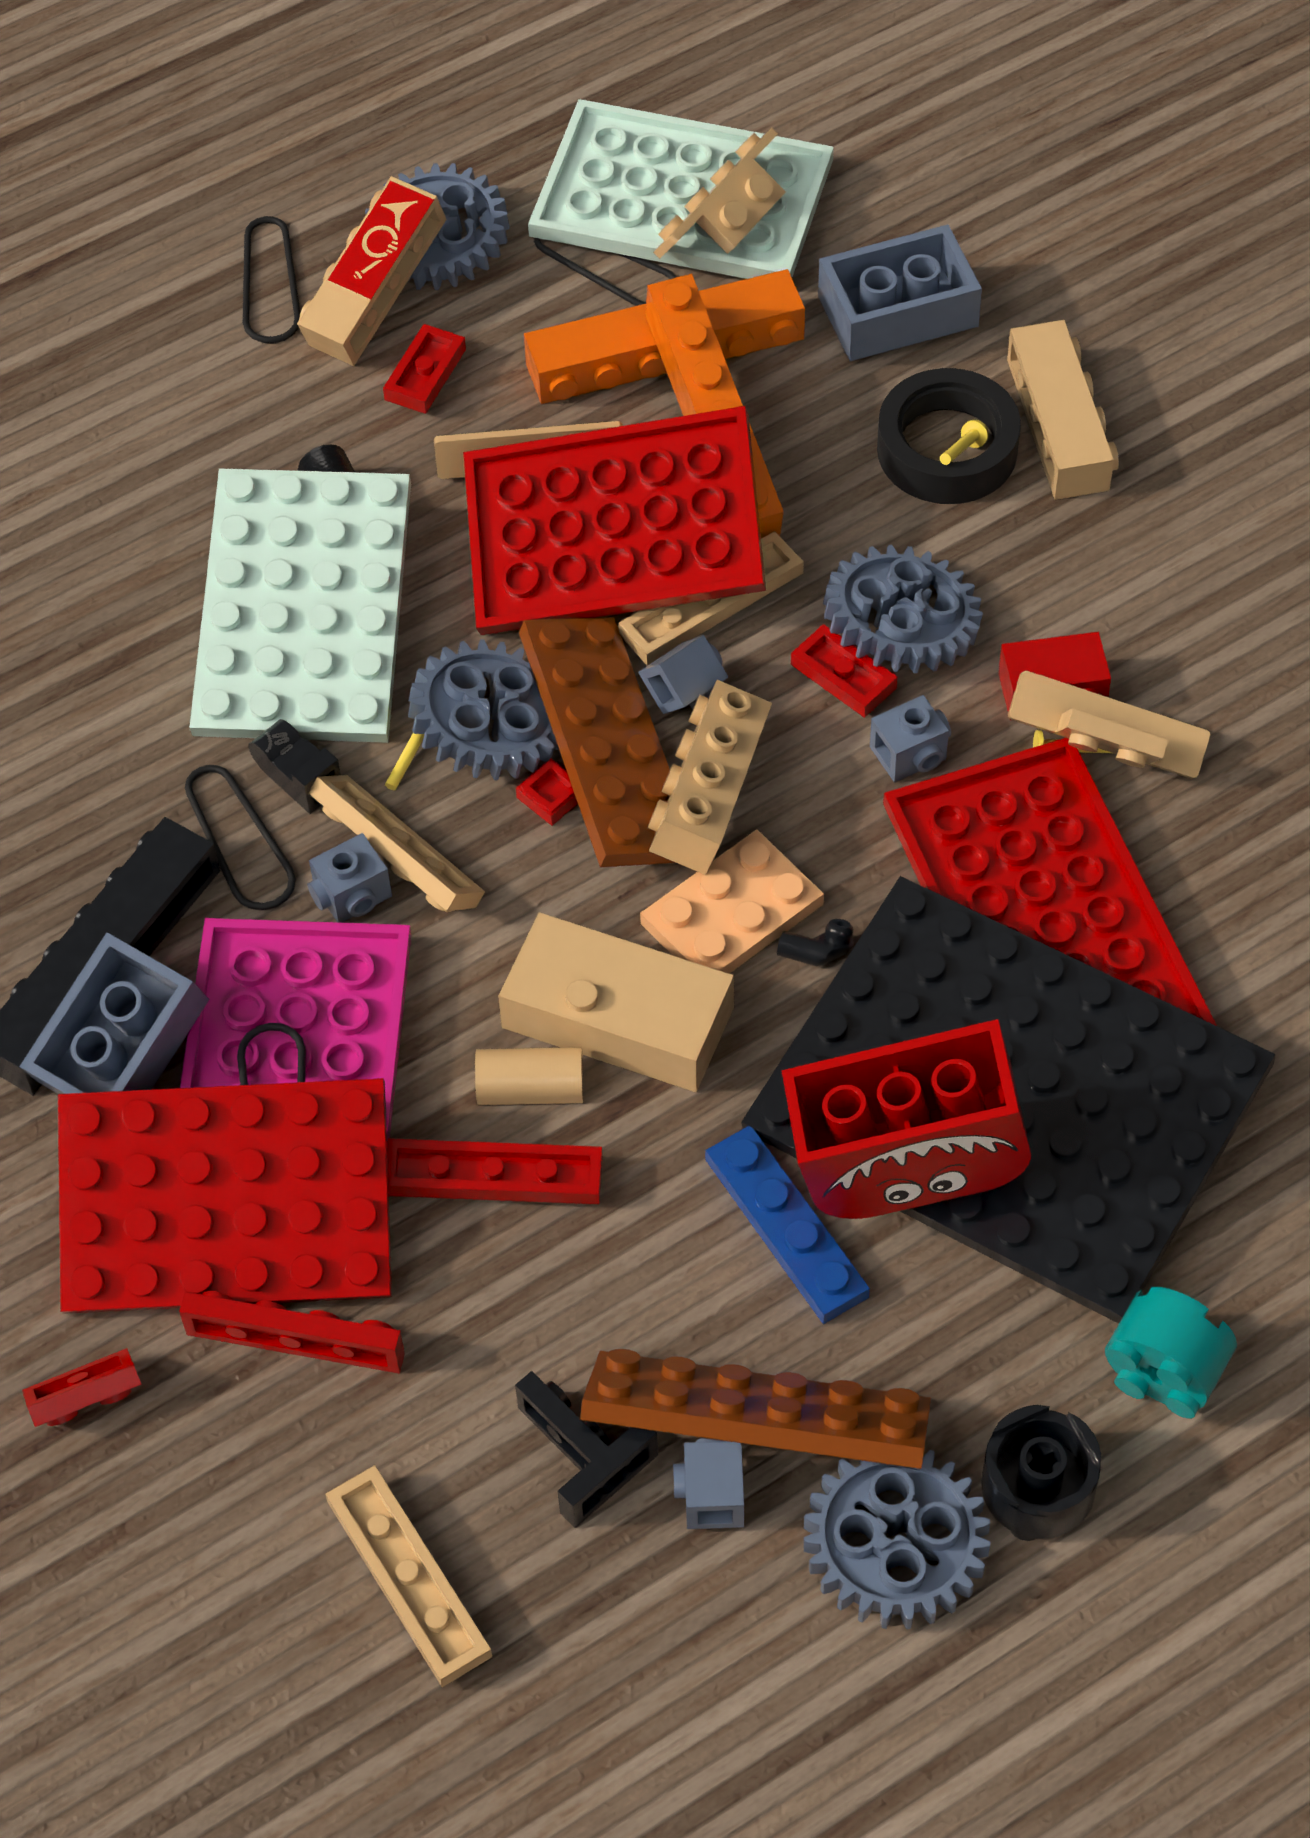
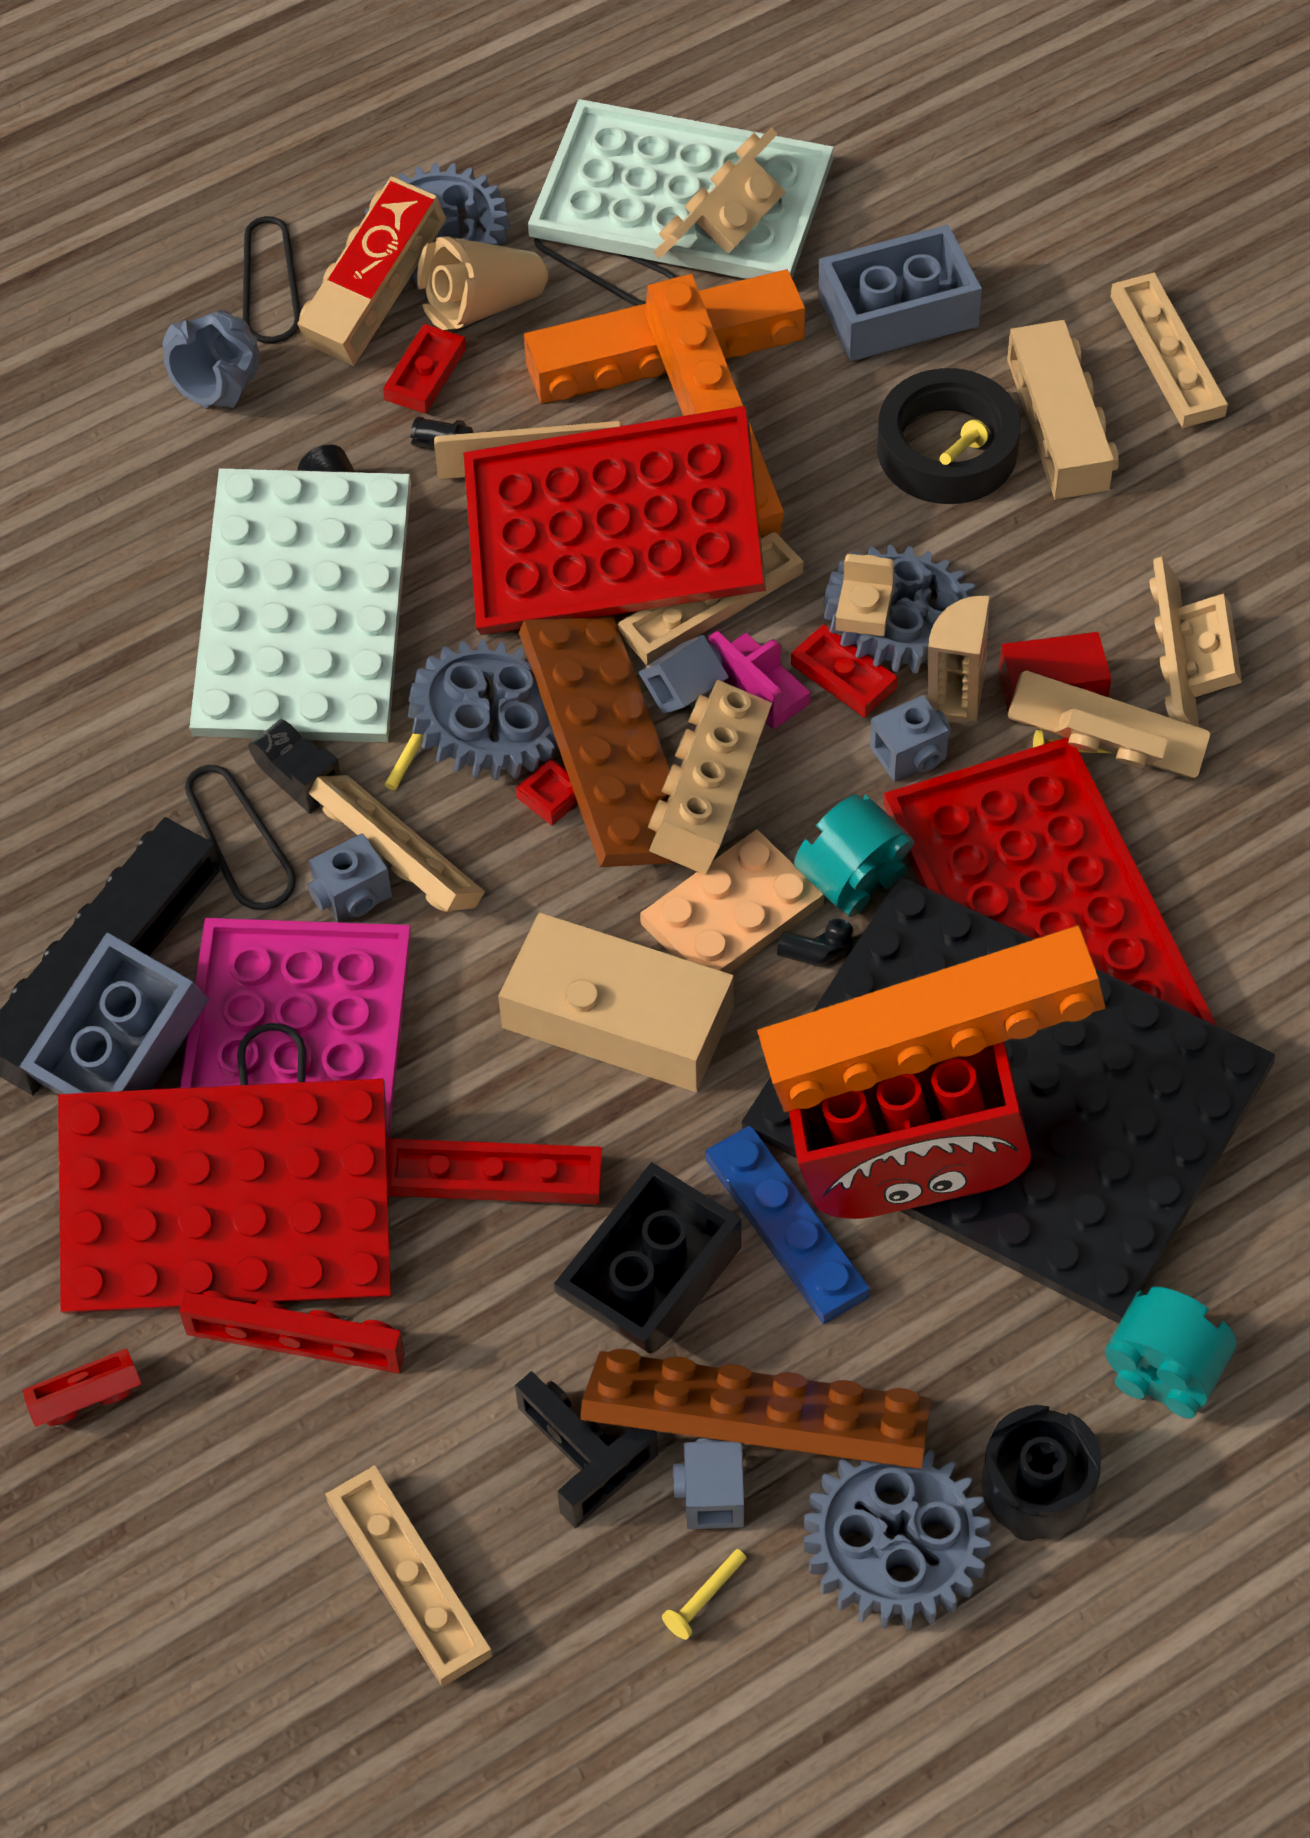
tan brick [475,1047,583,1105] -> none
none -> sand blue helmet [162,310,260,409]
none -> black pin [410,416,473,449]
none -> tan cone [417,236,548,330]
none -> black brick [554,1162,742,1353]
none -> light yellow pin [662,1549,747,1640]
none -> dark pink panel [709,631,811,730]
none -> orange brick [757,925,1106,1113]
none -> teal brick [794,794,914,917]
none -> tan bracket [835,554,894,637]
none -> tan brick [928,596,990,722]
none -> tan plate [1110,272,1228,428]
none -> tan bracket [1149,556,1242,727]

